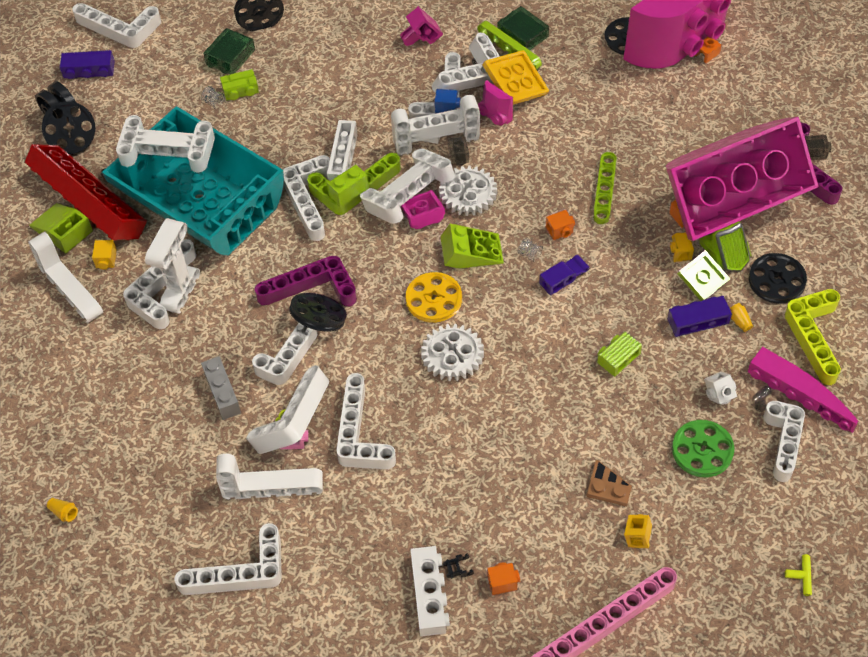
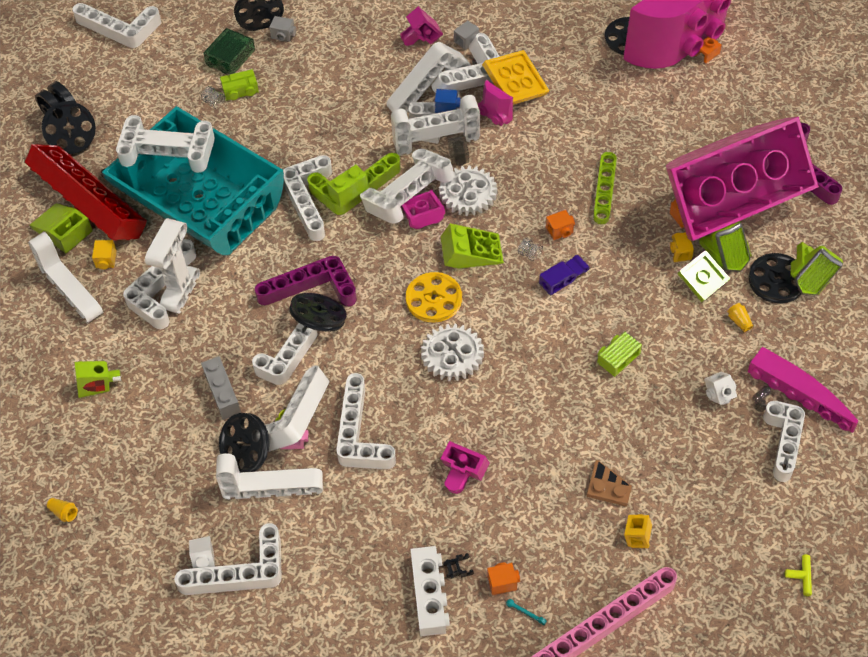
dark purple brick [60,50,115,79] -> none
white brick [327,120,357,181] -> none
lime beam [477,21,542,70] -> none
clear green brick [497,6,549,50] -> none
dark purple brick [667,296,732,337] -> none
bright green wedge [672,420,735,478] -> none
neon yellow beam [785,289,841,385] -> none
clear smoke brick [805,135,832,160] -> none
none -> lime torso [74,361,121,398]
none -> white brick [189,536,215,568]
none -> black wedge [219,413,269,473]
none -> light grey brick [269,16,296,42]
none -> white beam [386,42,471,113]
none -> dark pink brick [441,441,490,494]
none -> light grey brick [454,20,479,50]
none -> teal hinge [506,599,547,625]
none -> lime piece [791,242,843,295]

